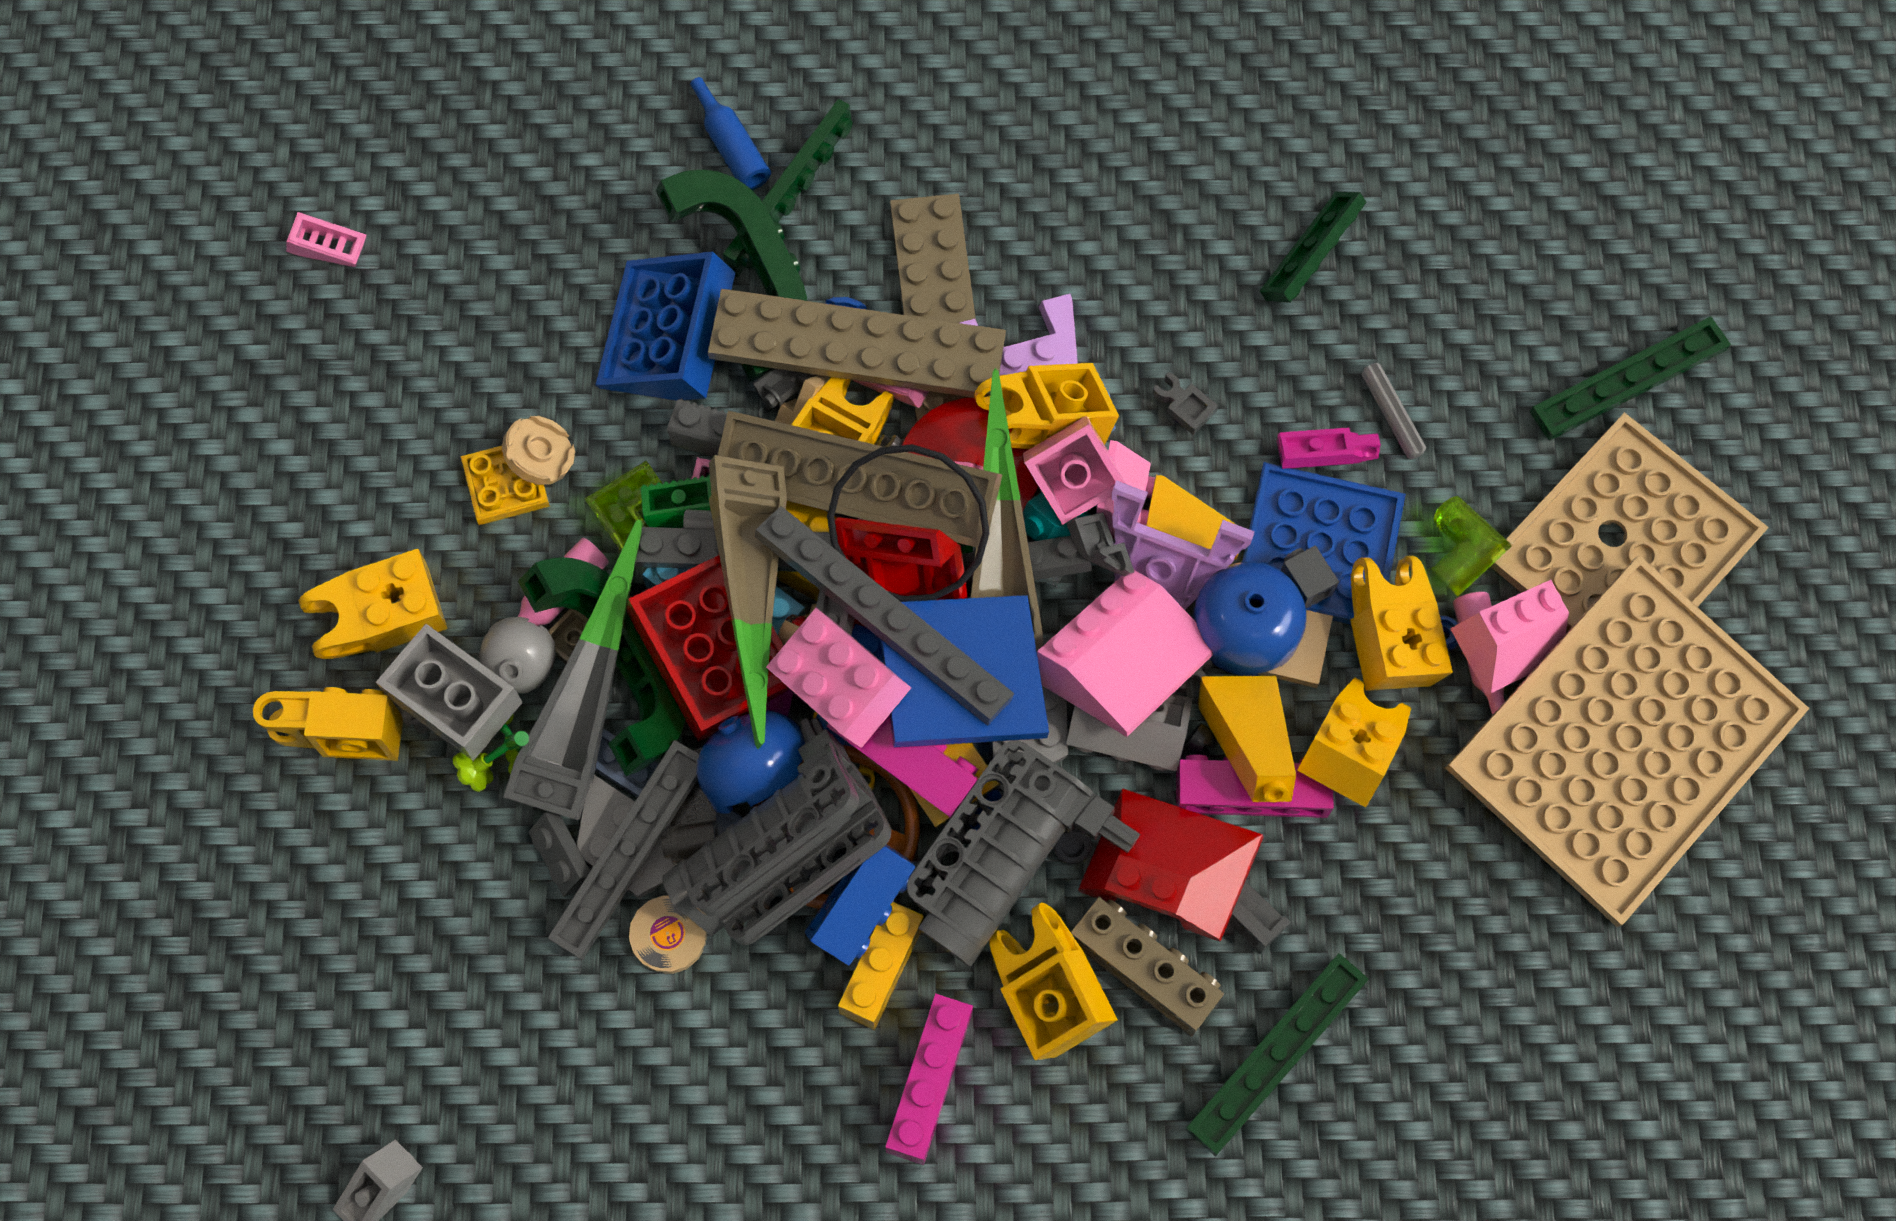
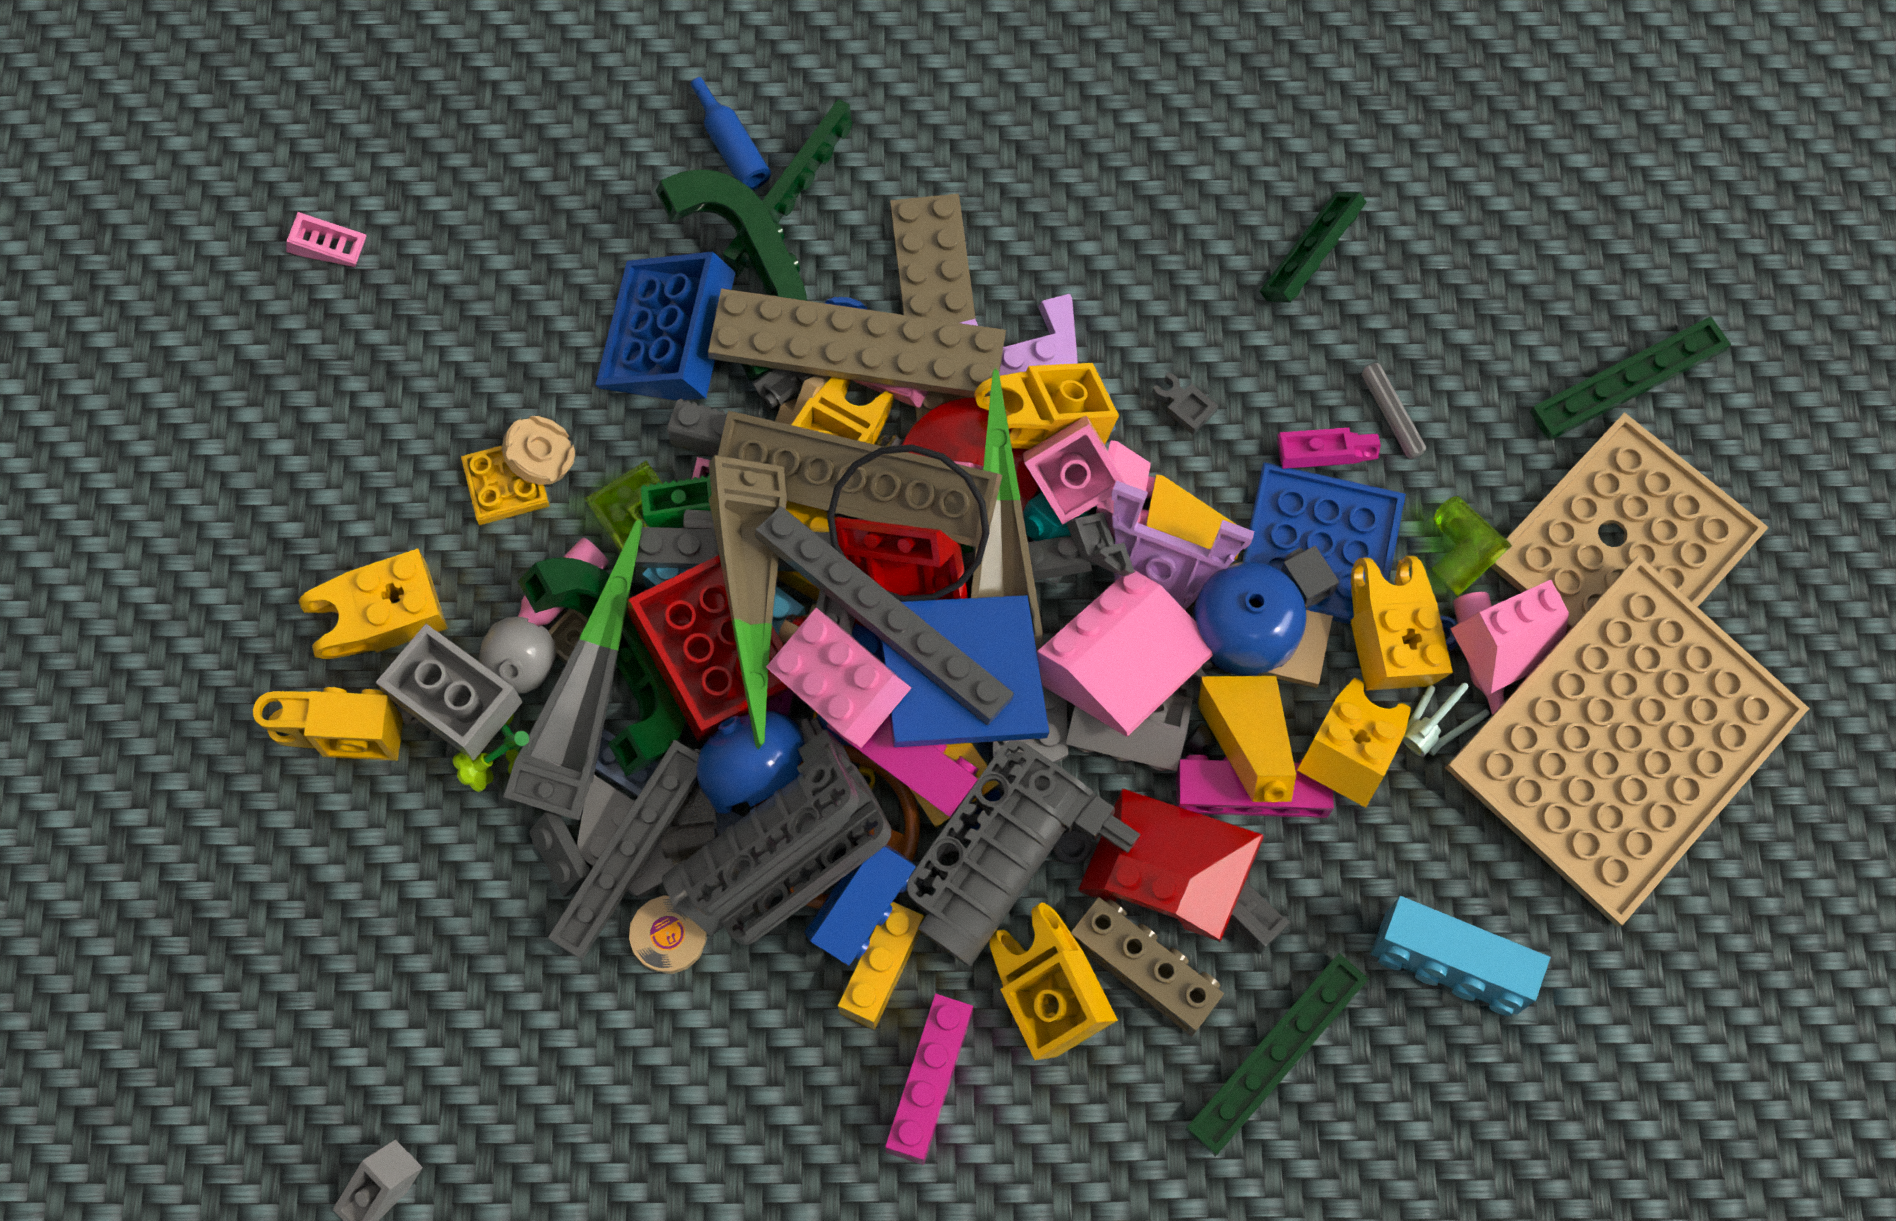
none -> medium azure brick [1370,896,1551,1016]
none -> light aqua plant [1402,683,1490,757]

